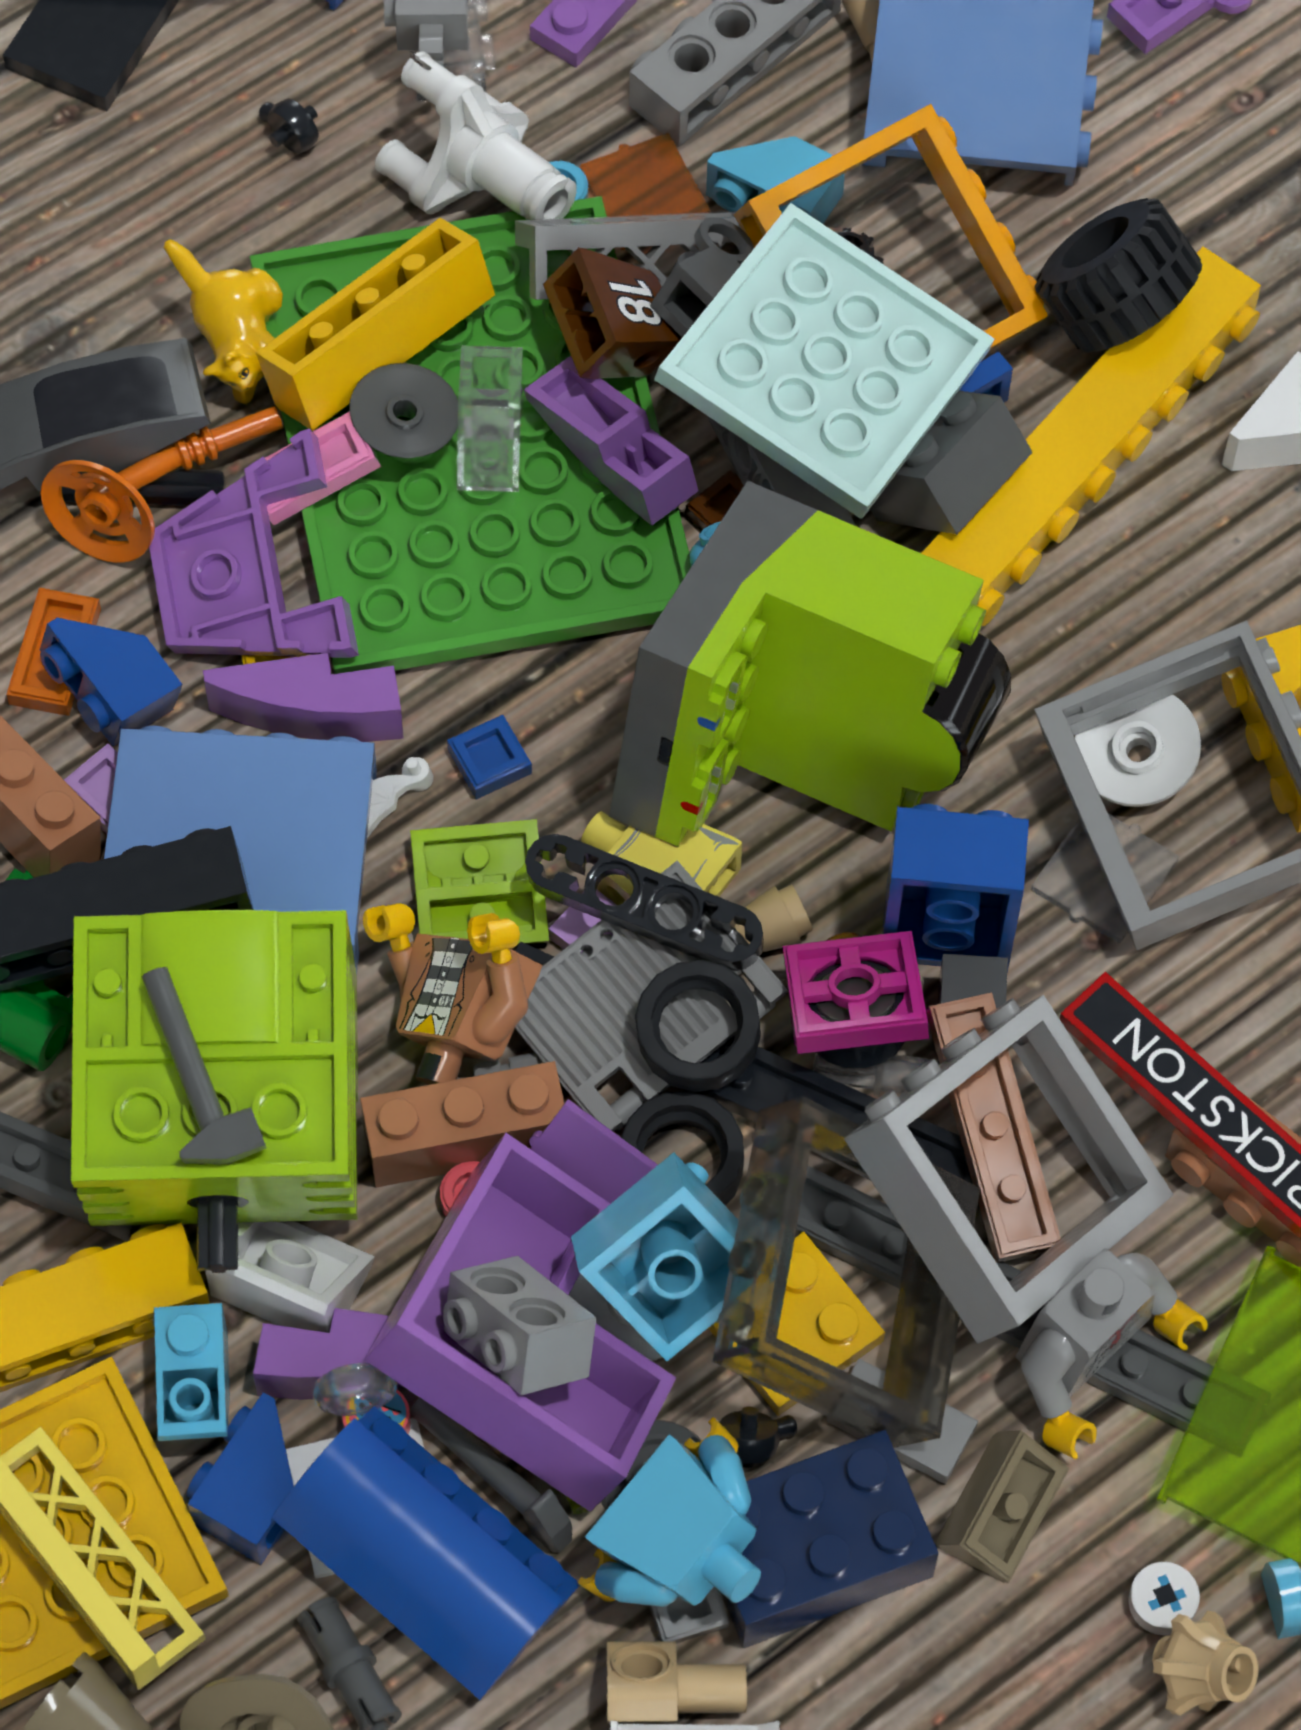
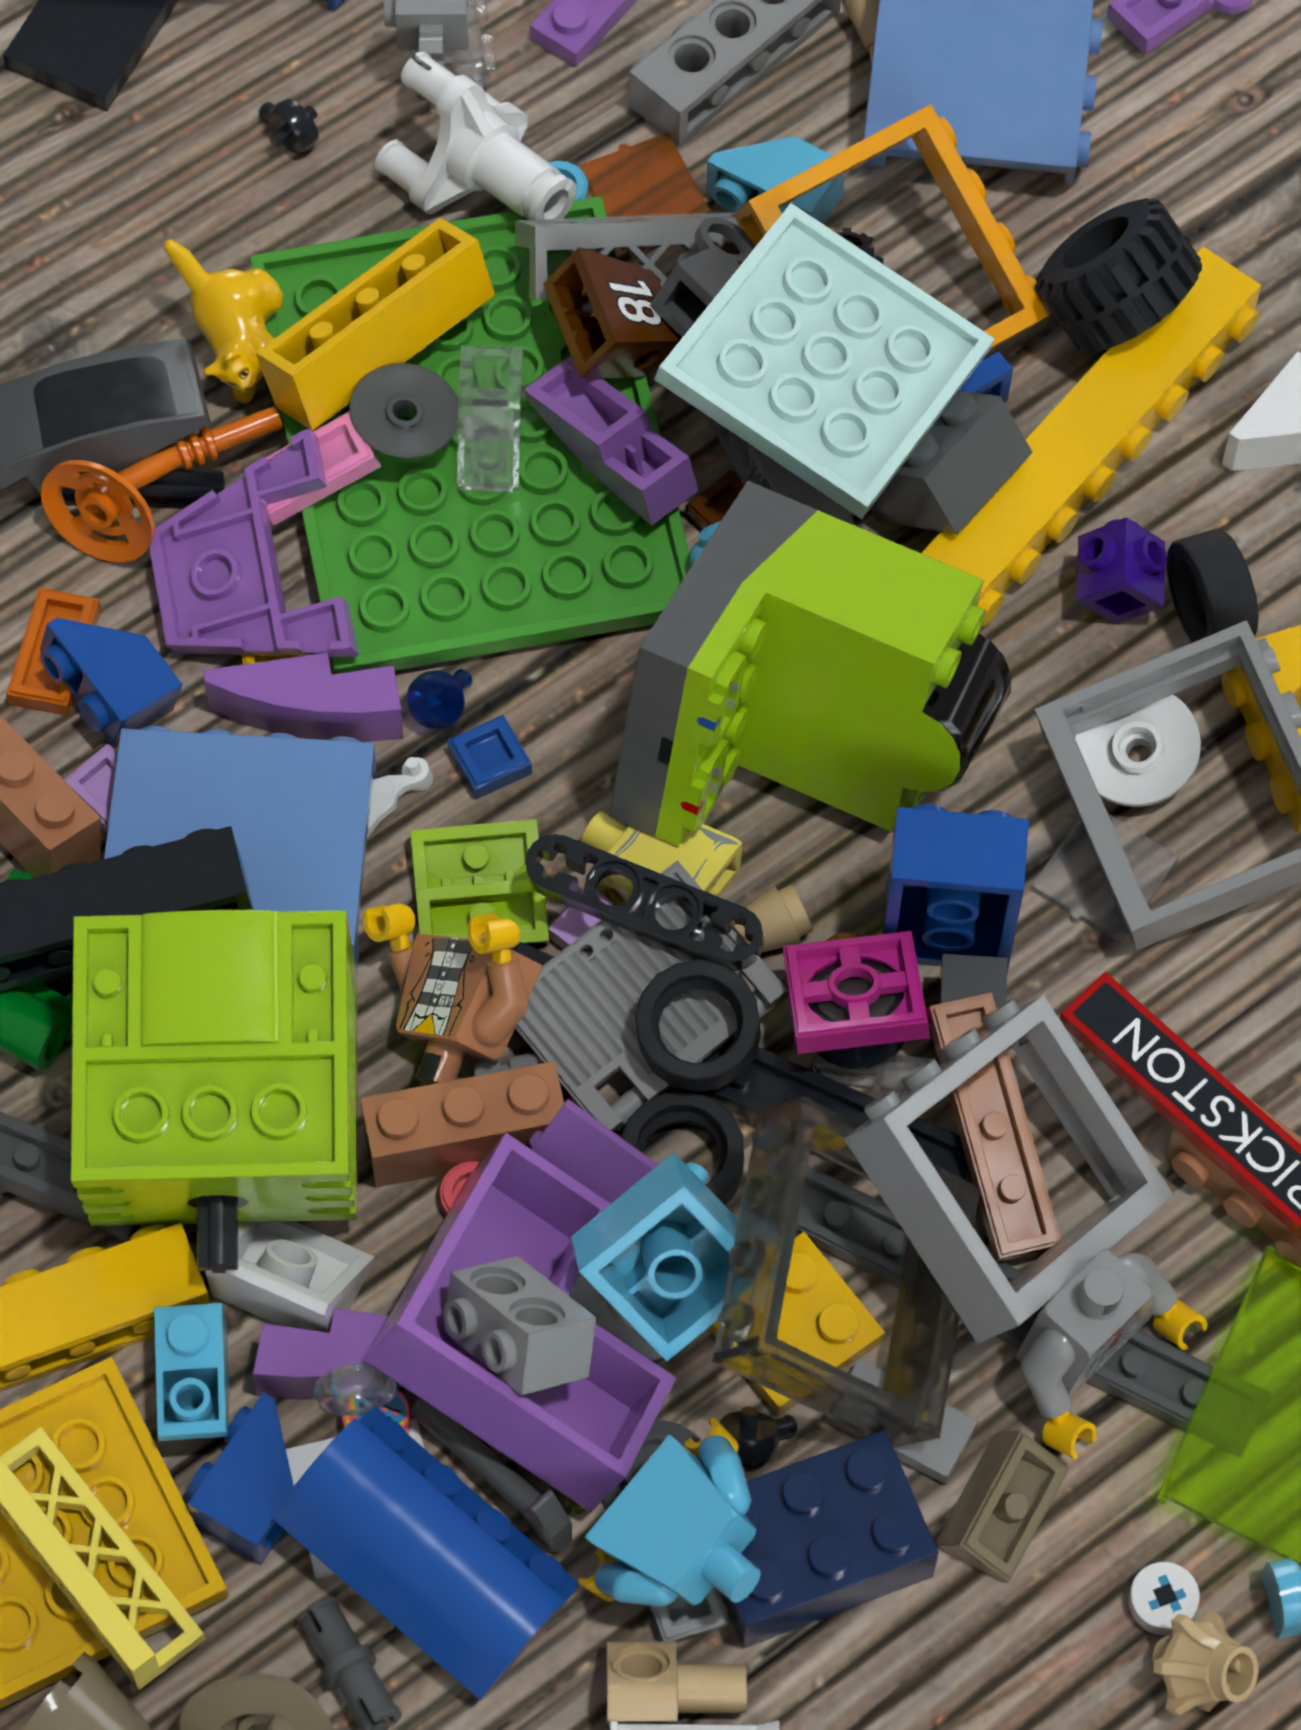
dark grey piece [141,967,267,1164] -> none
none -> clear blue piece [407,669,473,729]
none -> dark purple brick [1076,517,1167,625]
none -> black tyre [1166,529,1259,643]

